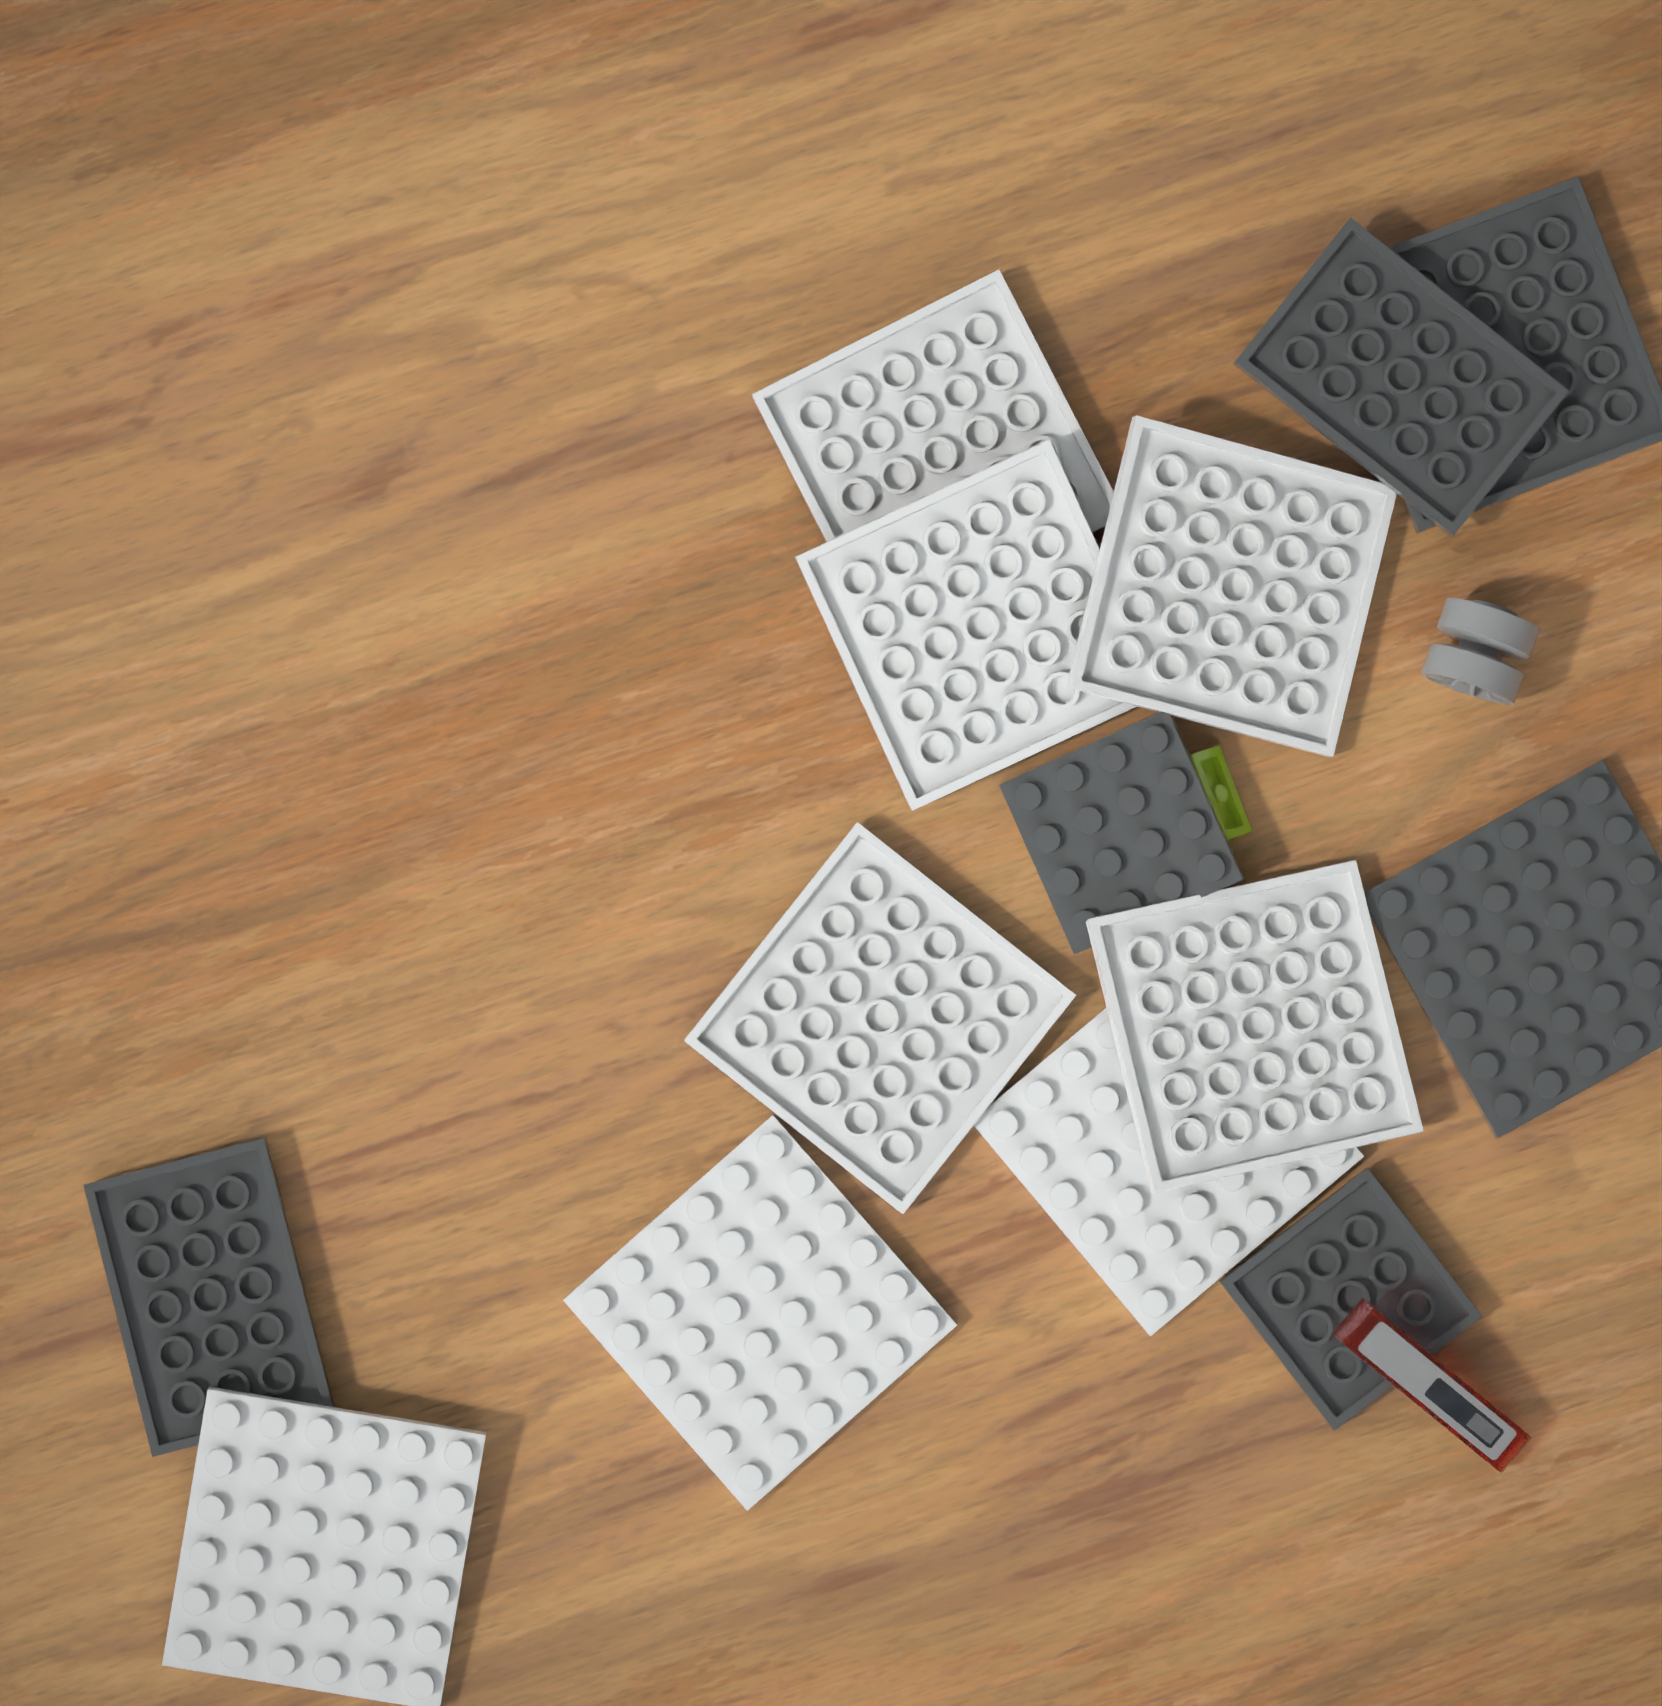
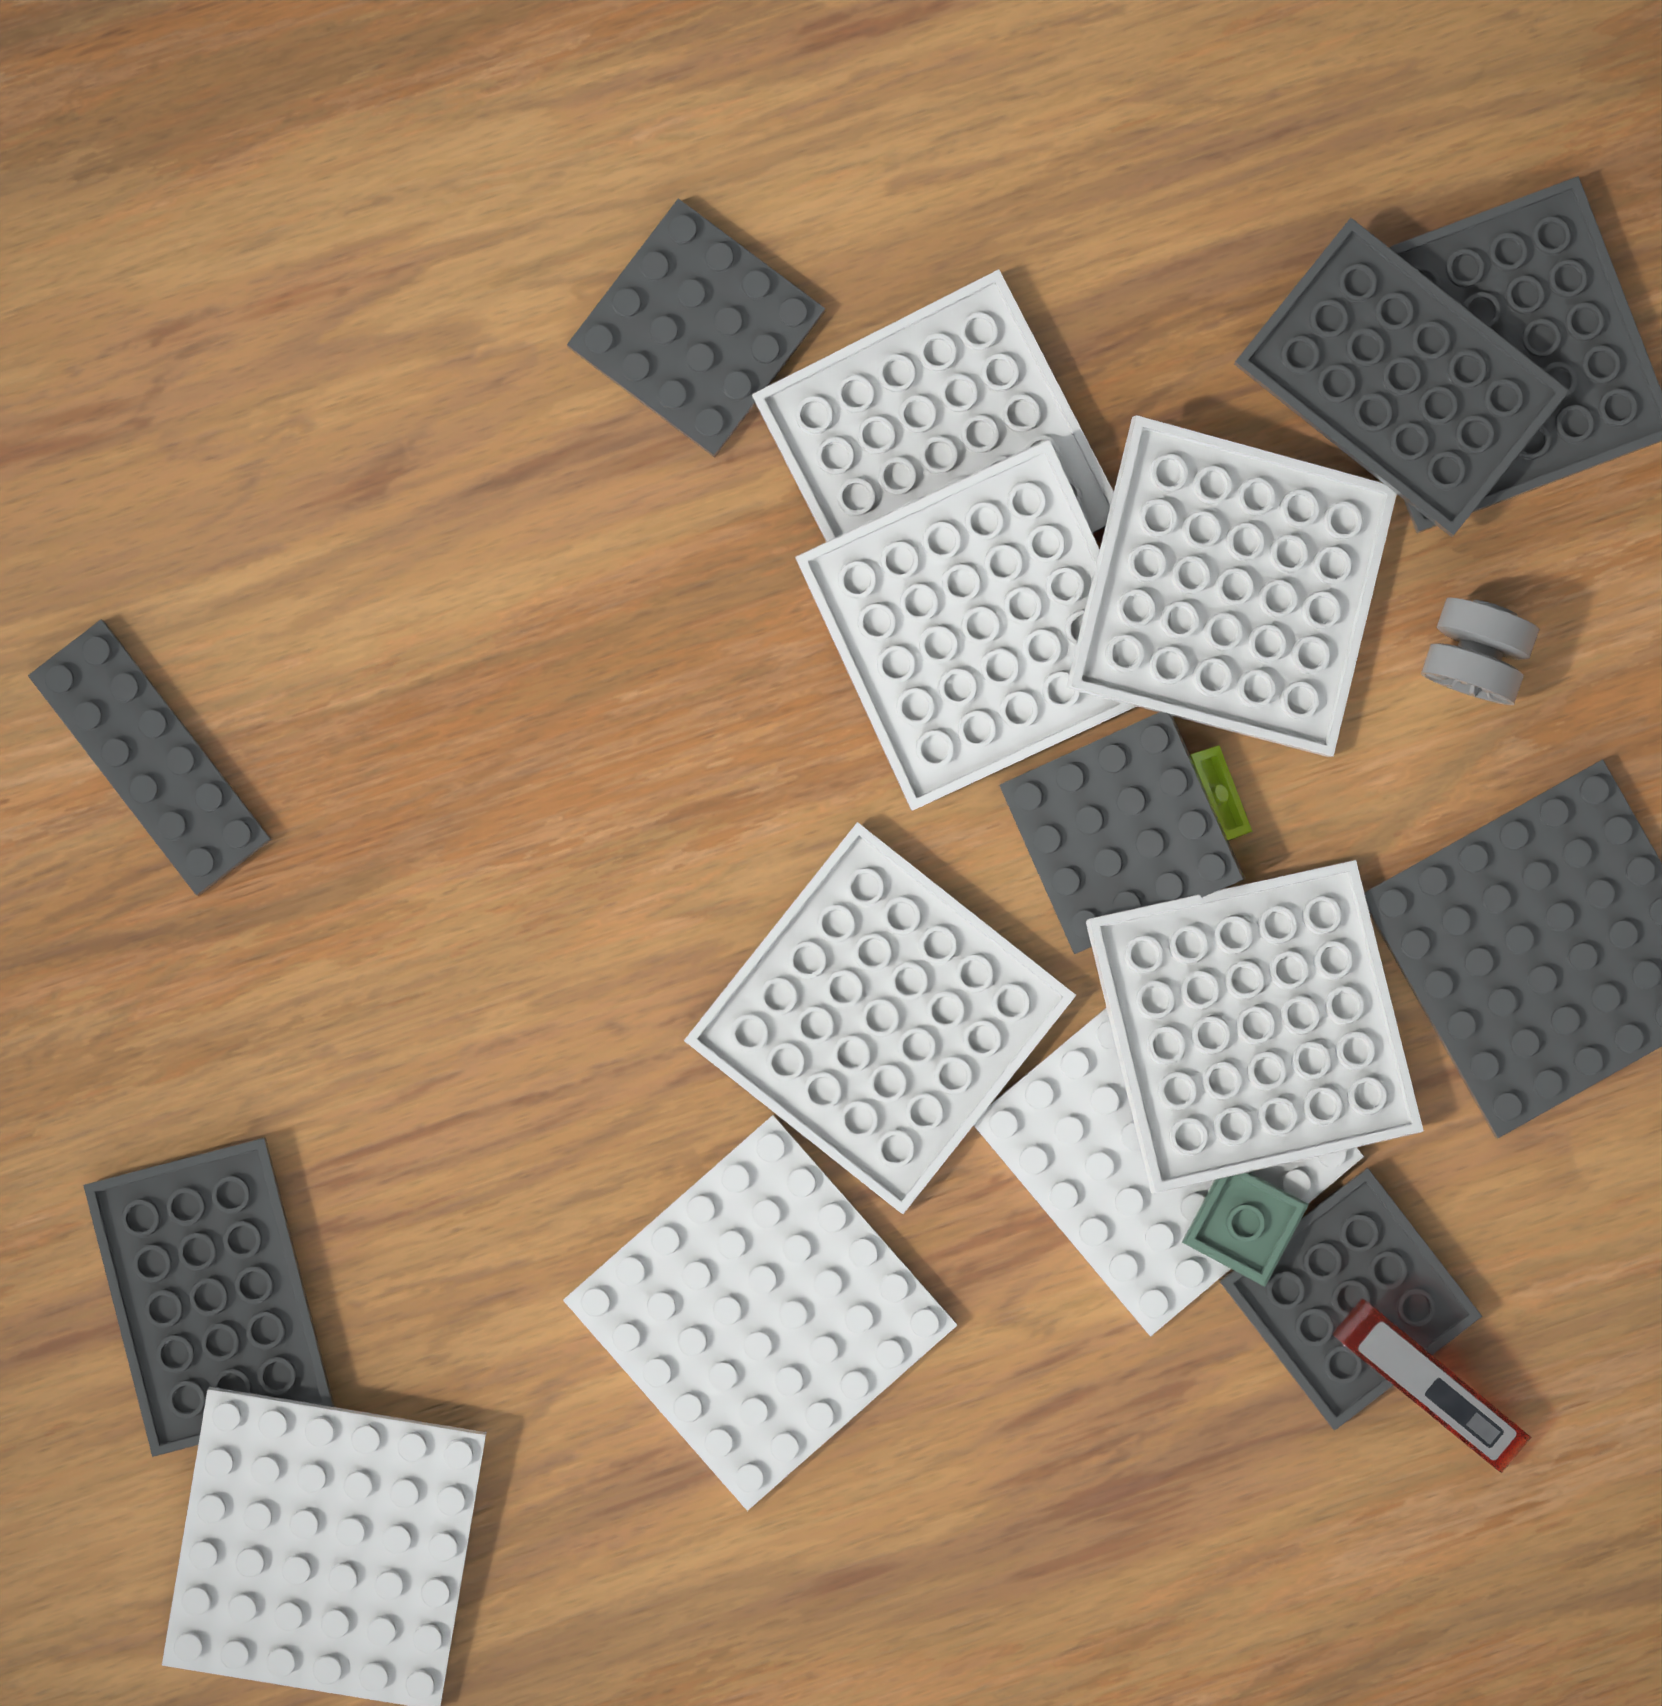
none -> dark grey plate [28,619,272,896]
none -> dark grey plate [567,198,825,458]
none -> sand green tile [1182,1172,1309,1287]

